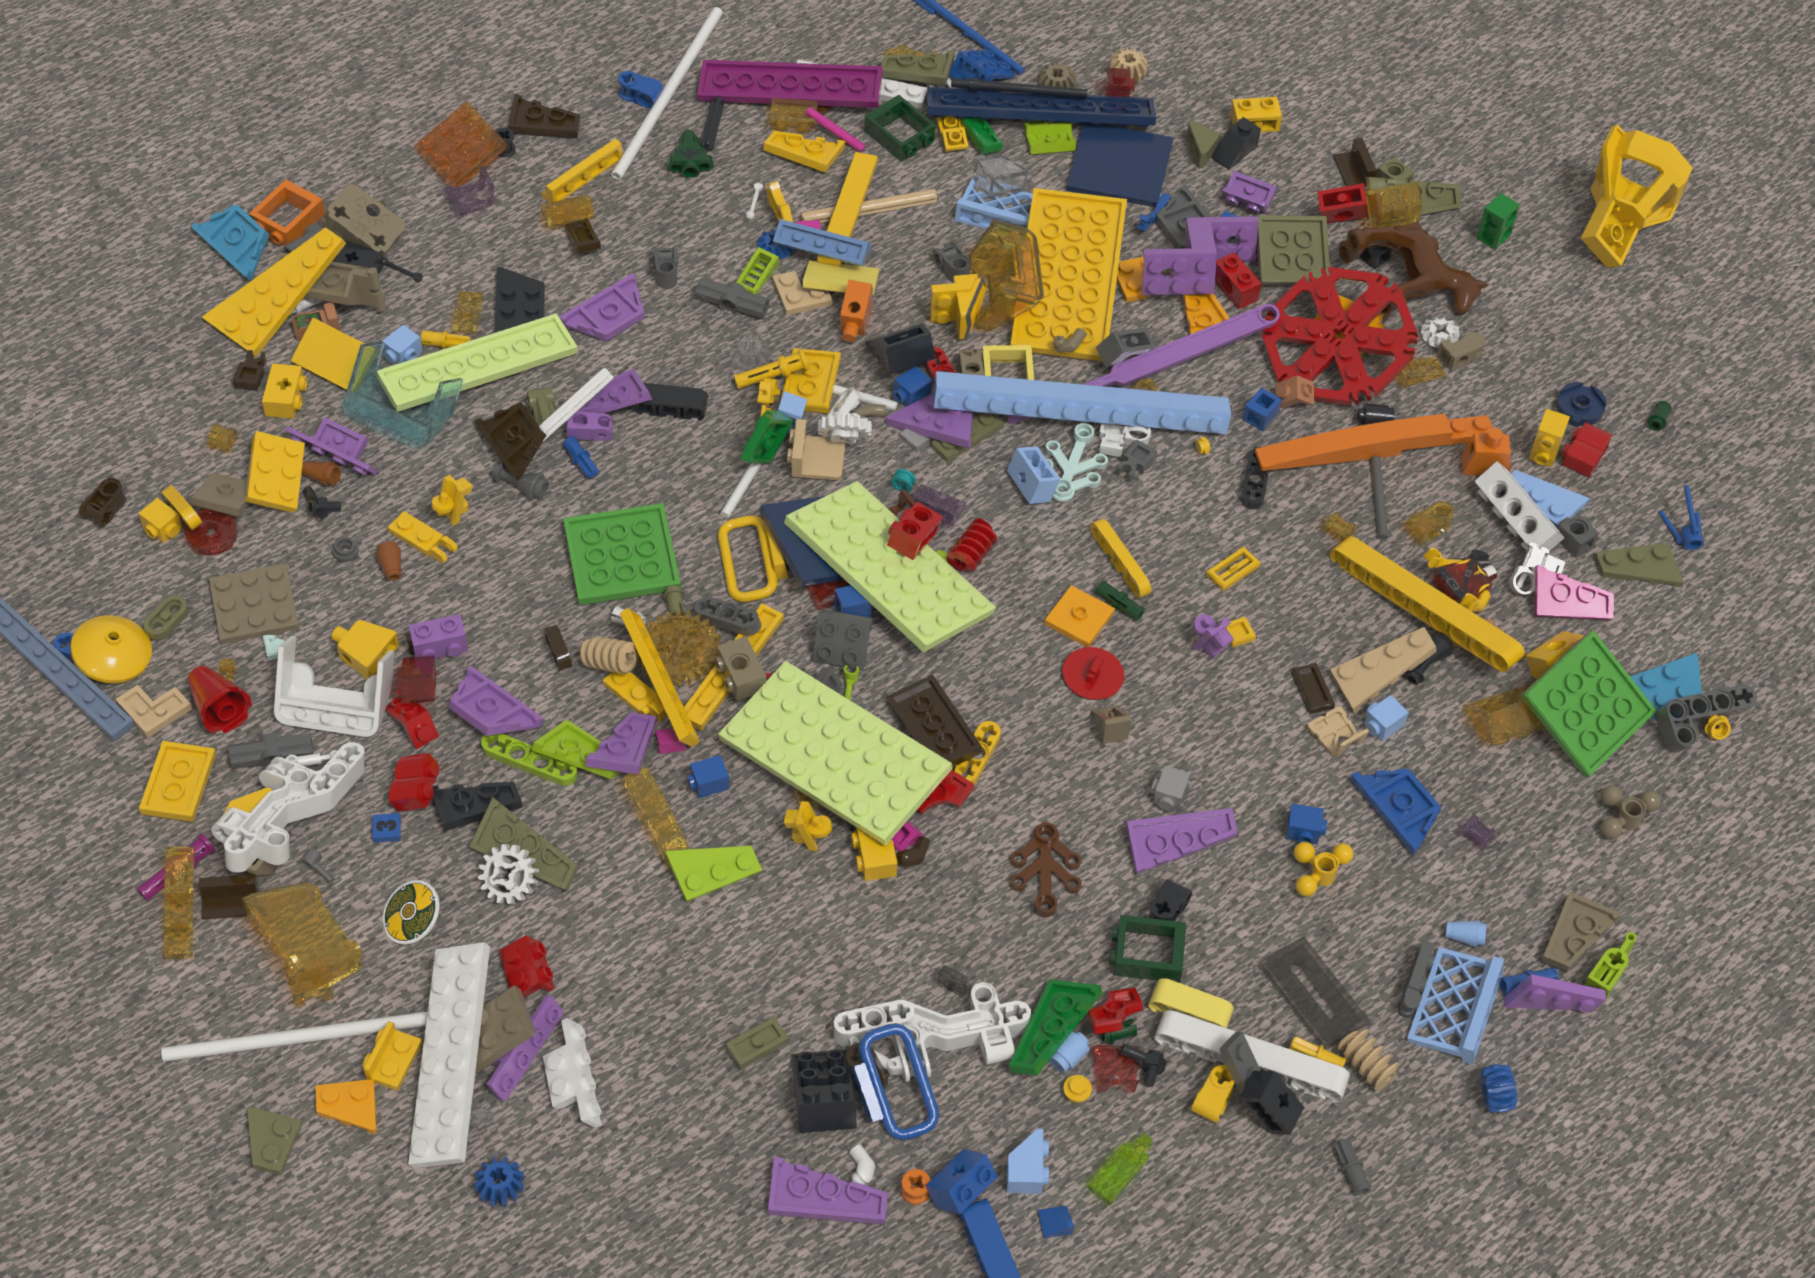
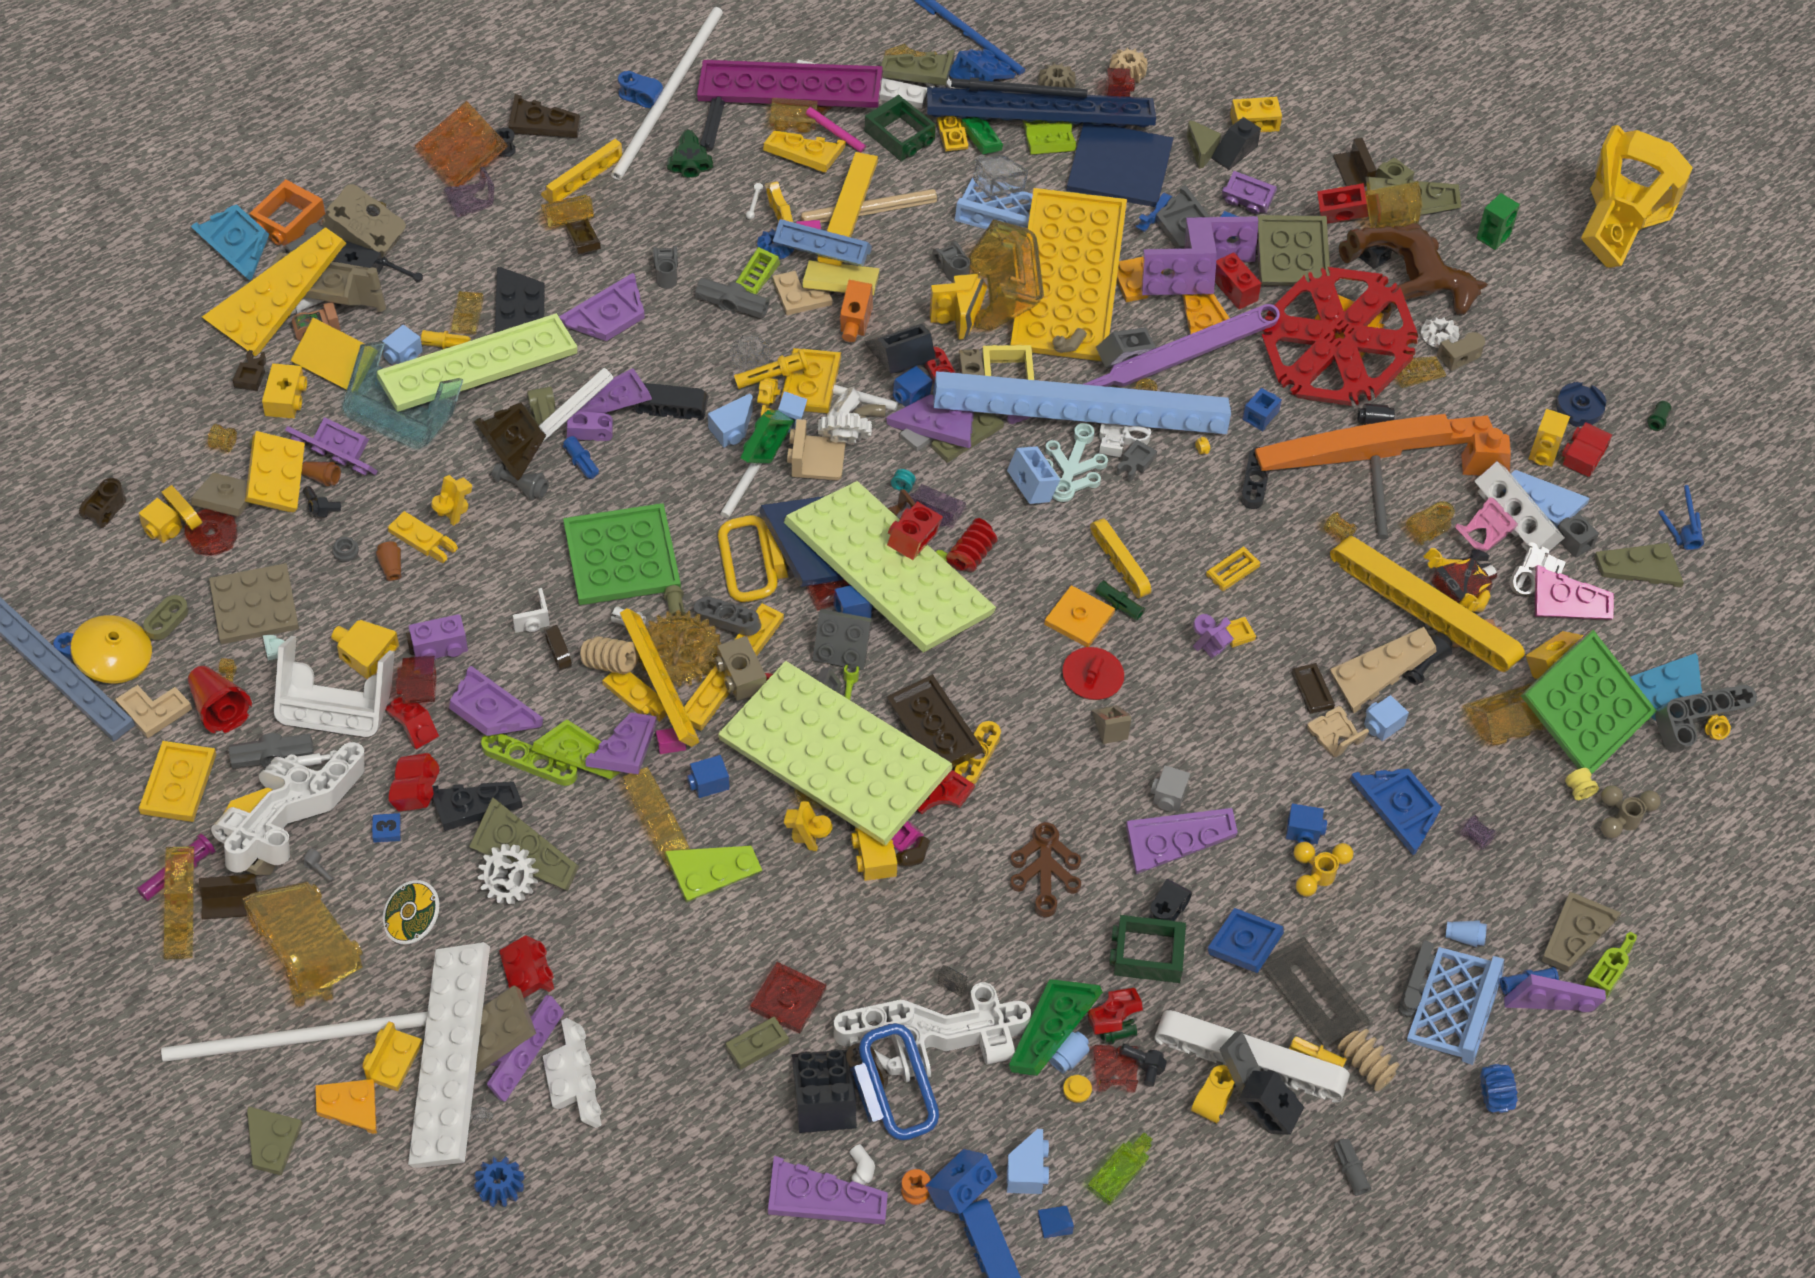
light yellow beam [1148,979,1234,1028] -> none
nougat bracket [1275,376,1314,408] -> none
none -> white bracket [513,588,550,633]
none -> light blue slope [708,393,753,447]
none -> clear red plate [750,962,827,1034]
none -> blue plate [1208,908,1284,973]
none -> bright pink piece [1455,497,1518,551]
none -> light yellow wheel [1565,768,1599,801]

